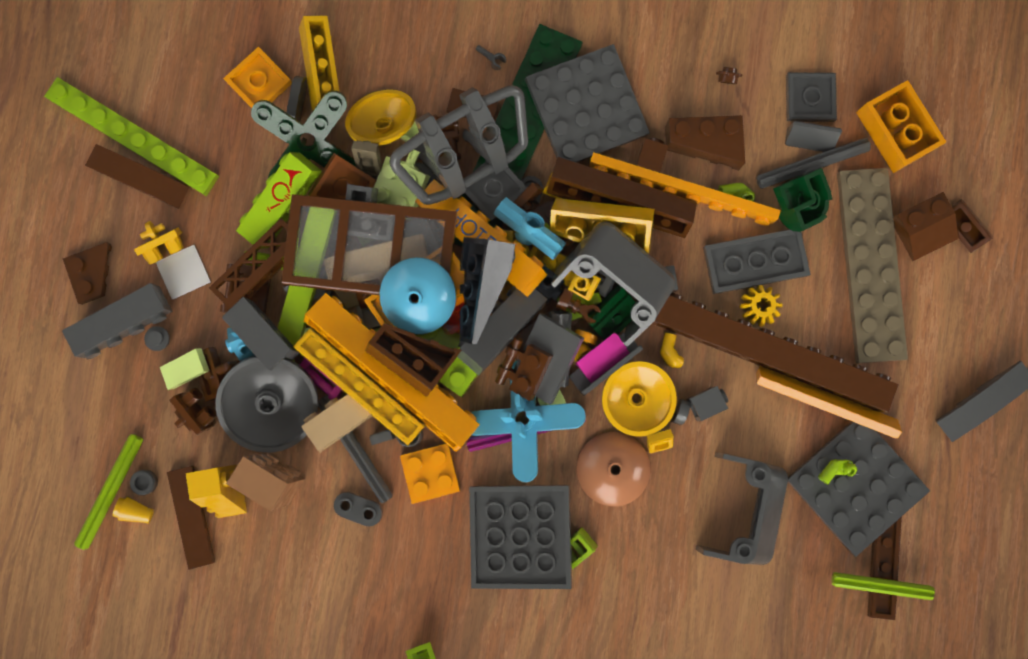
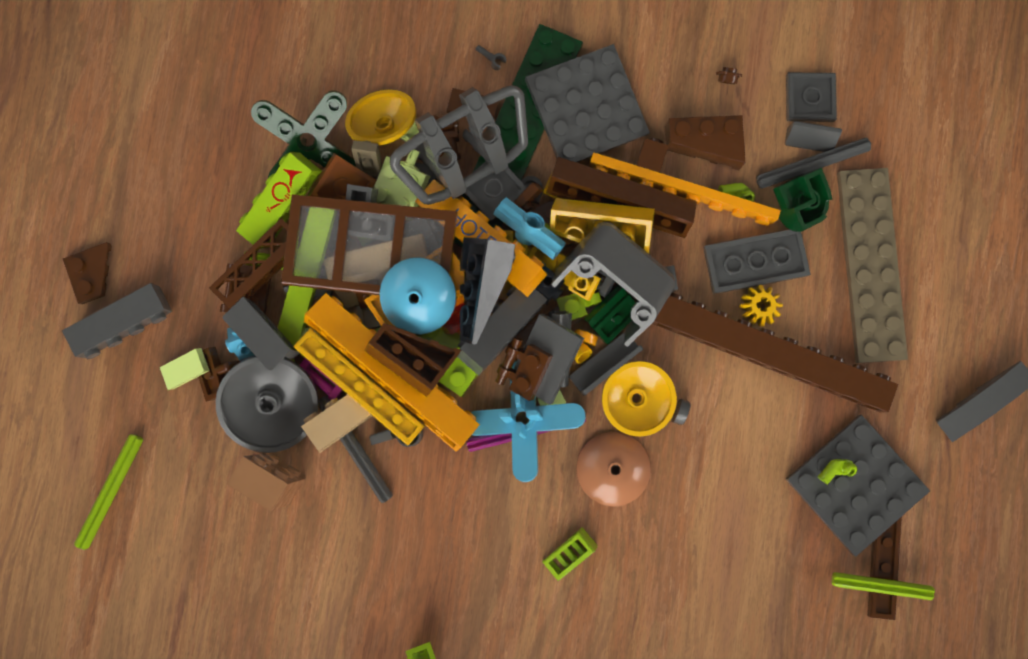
lime plate [44,77,219,197] -> none
reddish brown slope [85,144,189,209] -> none
yellow cone [112,496,154,524] -> none
dark grey tile [130,470,158,495] -> none
yellow hips [134,221,184,265] -> none
dark grey plate [144,326,170,351] -> none
white sticker [156,245,211,299] -> none
reddish brown tile [167,466,215,570] -> none
reddish brown hips [169,388,217,435] -> none
yellow wedge [186,464,247,518] -> none
light orange plate [223,46,292,108] -> none
dark grey tile [286,76,307,121] -> none
yellow brick [299,16,339,111] -> none
dark grey plate [334,492,383,527] -> none
light orange plate [400,444,460,504] -> none
dark grey plate [469,485,572,589] -> none
reddish brown piece [556,287,601,323] -> none
dark pink slope [576,332,630,383] -> none
yellow tile [647,429,674,453] -> none
yellow arm [660,333,684,368] -> none
dark grey brick [686,386,728,421] -> none
dark grey windscreen [696,452,788,565] -> none
light orange tile [756,366,902,438] -> none
light orange brick [856,80,946,173] -> none
reddish brown slope [892,192,959,261] -> none
reddish brown slope [952,199,993,253] -> none

